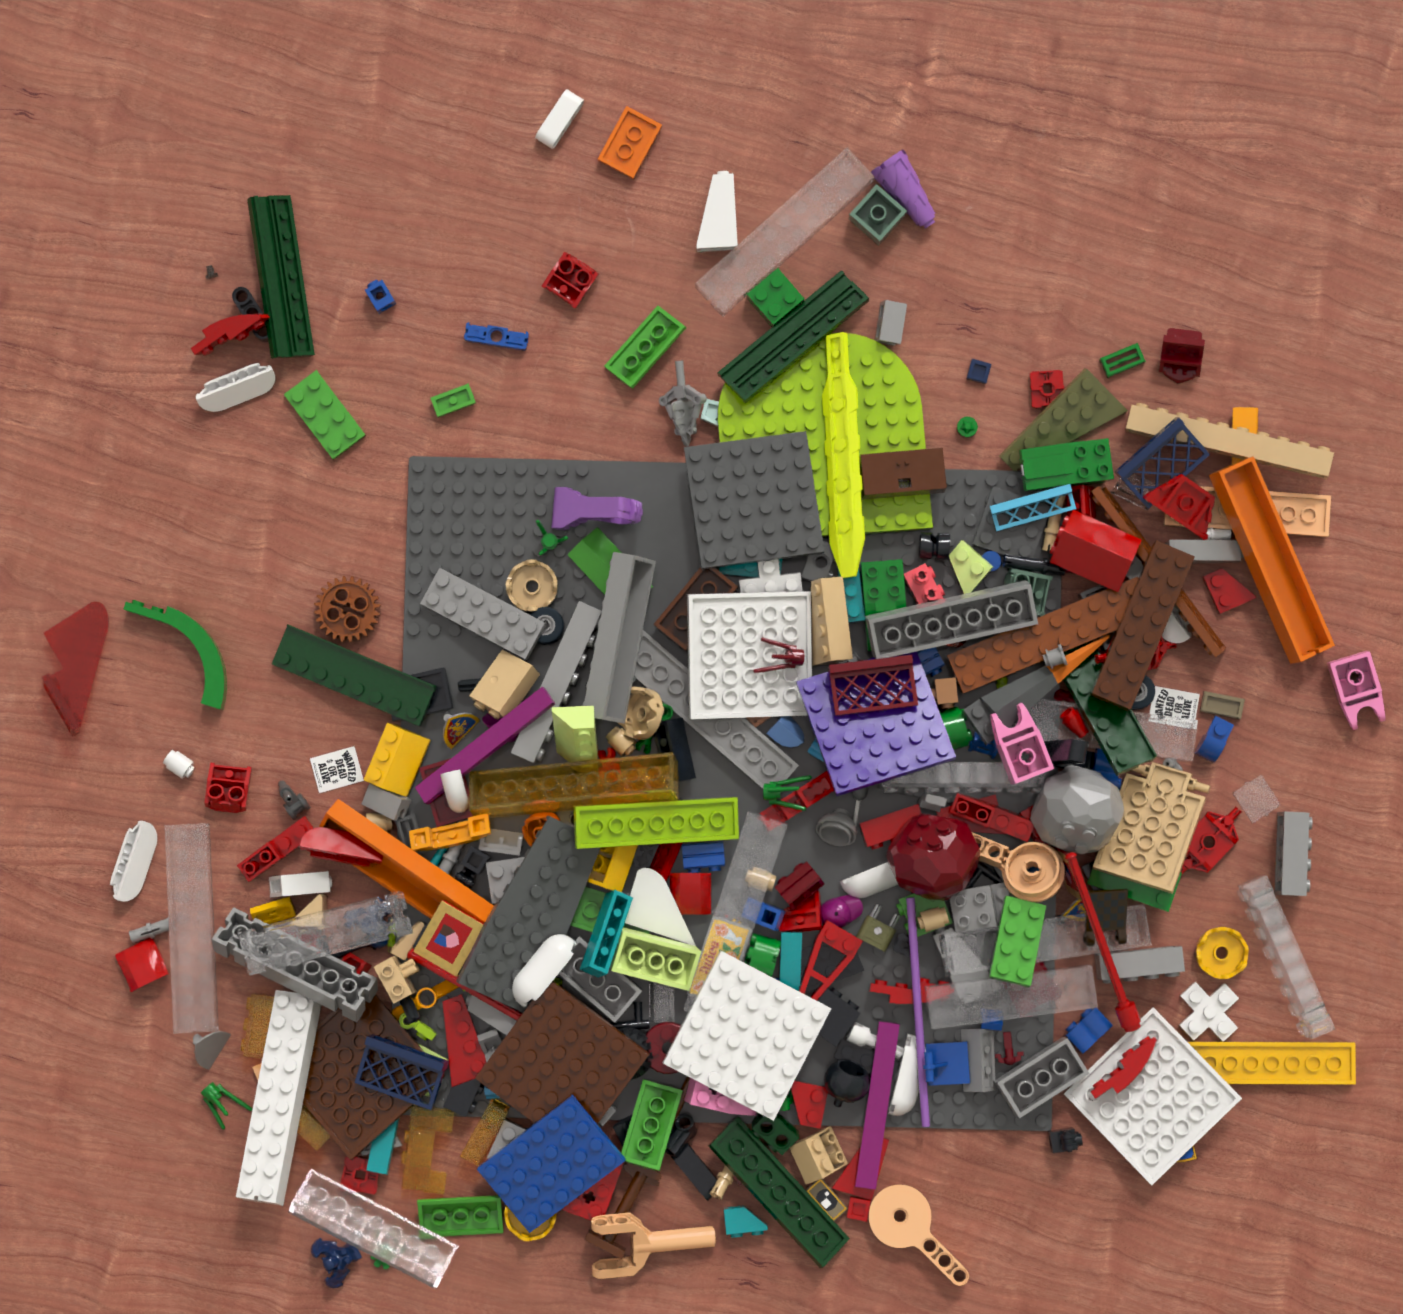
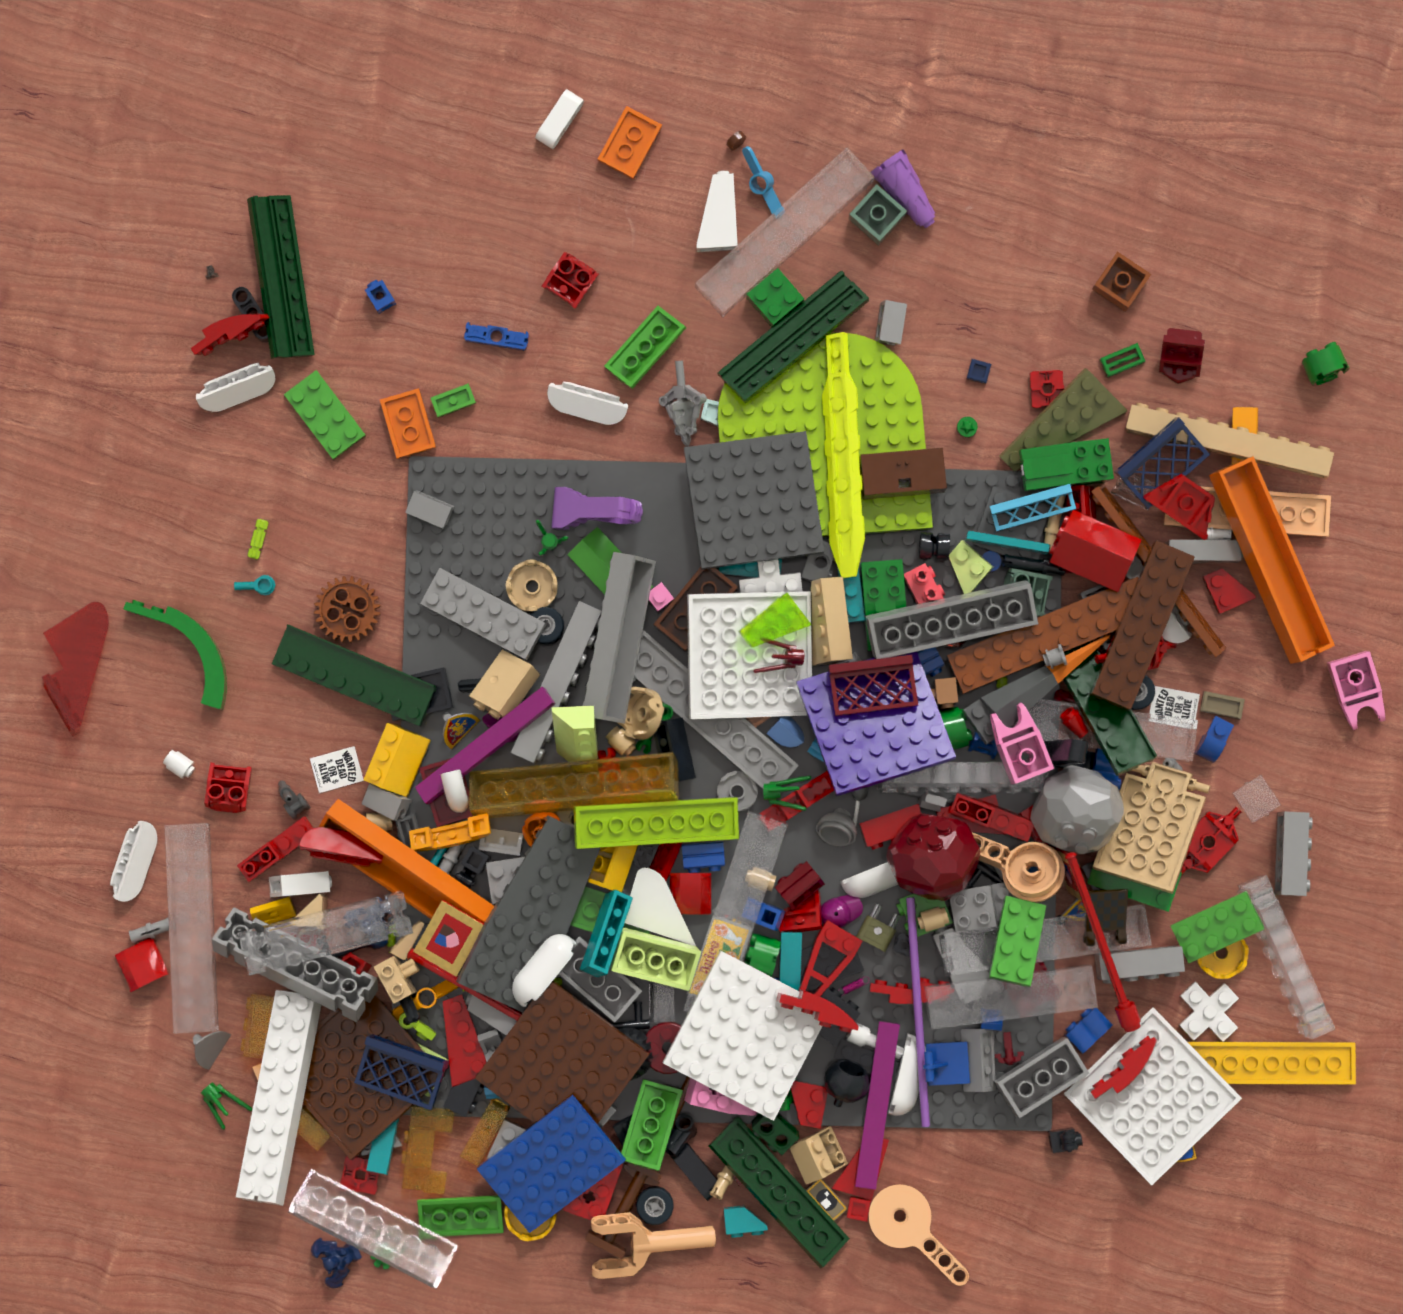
none -> teal plate [234,575,276,595]
none -> lime axle [247,519,269,559]
none -> orange plate [380,388,436,459]
none -> light grey hinge [405,490,455,529]
none -> white brick [547,382,628,425]
none -> black wheel [636,1186,674,1225]
none -> bright pink brick [648,582,674,613]
none -> light grey tile [717,771,758,812]
none -> reddish brown tile [726,131,747,151]
none -> clear neon green wing [738,592,812,647]
none -> dark azure piece [742,146,784,217]
none -> red slope [776,990,859,1033]
none -> dark pink piece [838,977,867,995]
none -> teal tile [965,531,1050,554]
none -> dark orange brick [1092,251,1151,312]
none -> bright green plate [1171,891,1265,963]
none -> green brick [1302,342,1350,386]

